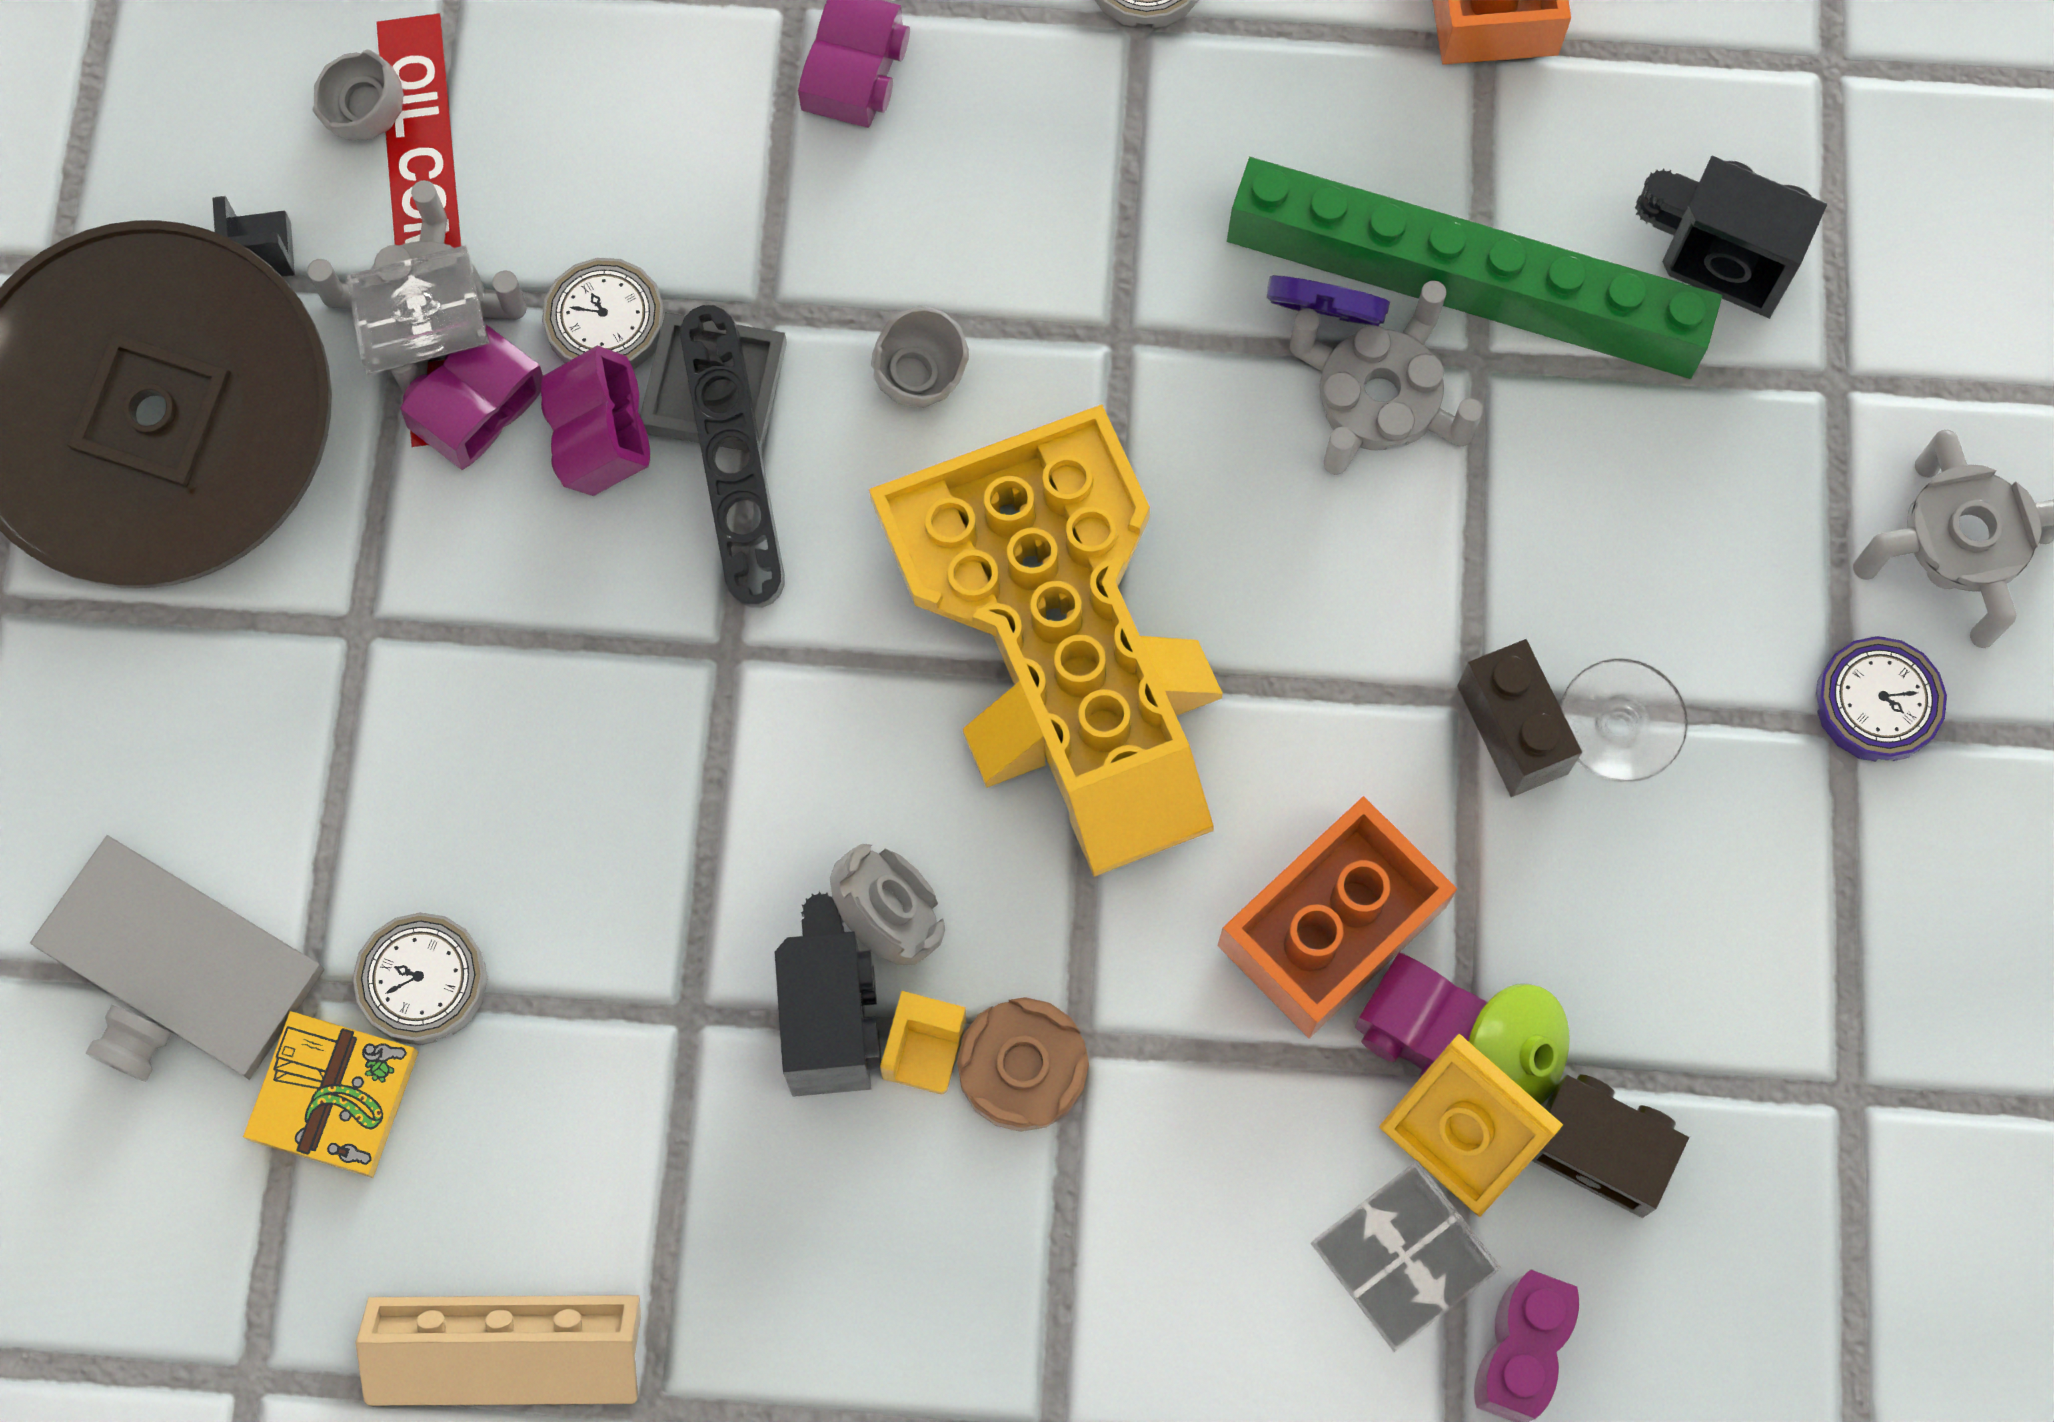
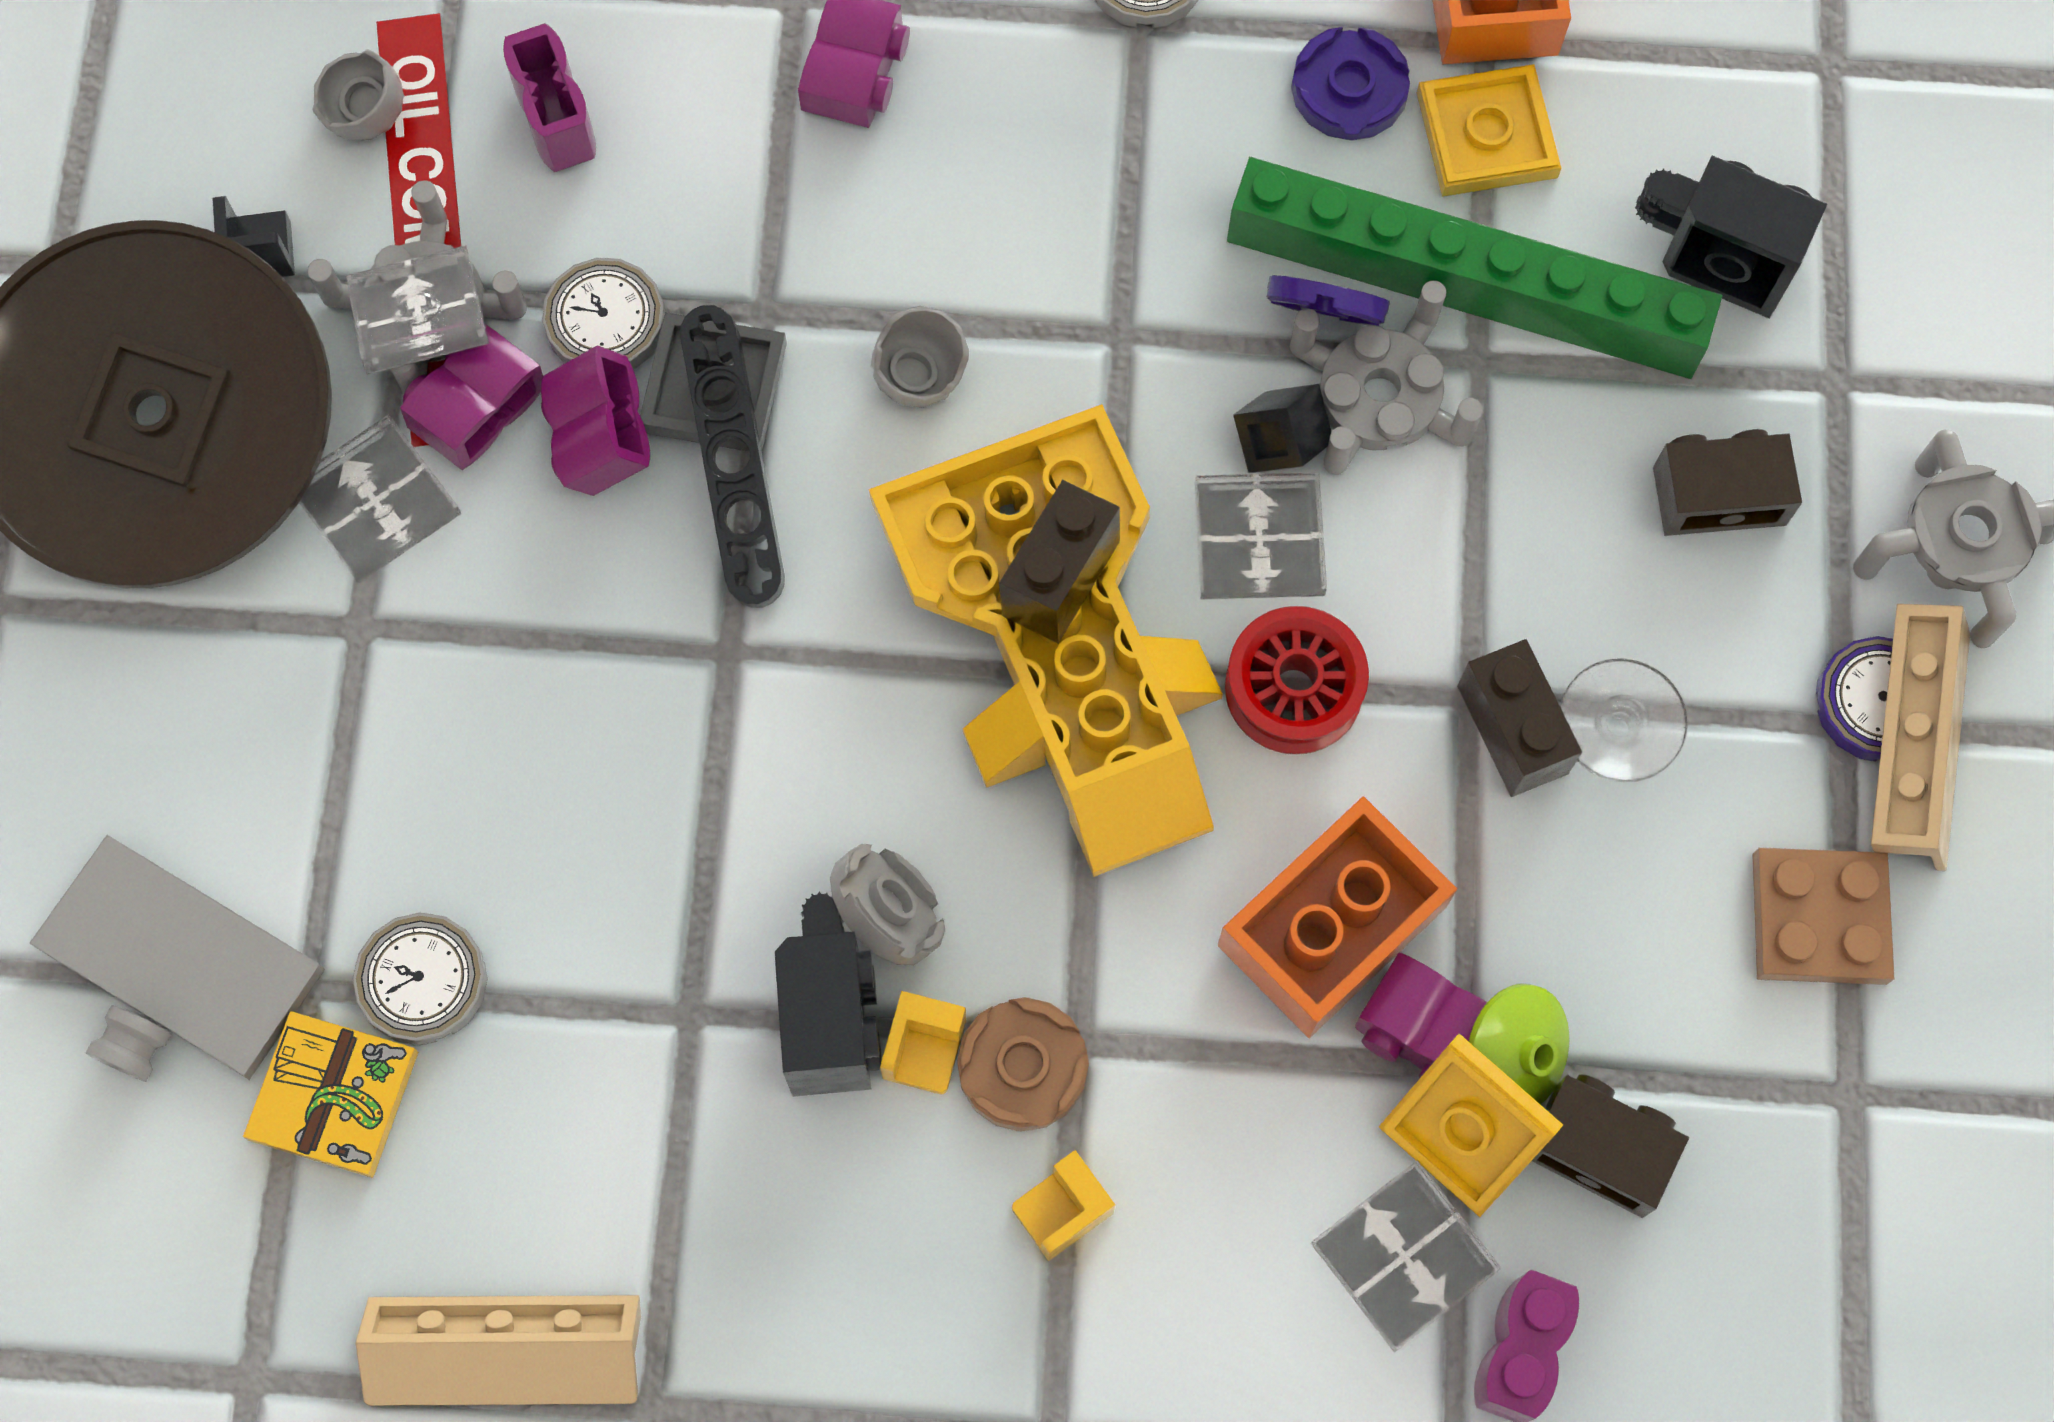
none -> clear tile [299,414,462,584]
none -> magenta brick [503,23,596,172]
none -> dark brown brick [999,479,1120,644]
none -> yellow panel [1012,1150,1115,1261]
none -> clear tile [1195,472,1327,599]
none -> red wheel [1225,606,1369,754]
none -> black panel [1233,384,1331,473]
none -> dark purple tile [1291,27,1410,140]
none -> yellow tile [1416,64,1562,197]
none -> dark brown brick [1653,429,1802,536]
none -> medium nougat plate [1752,848,1894,985]
none -> tan panel [1871,604,1970,871]

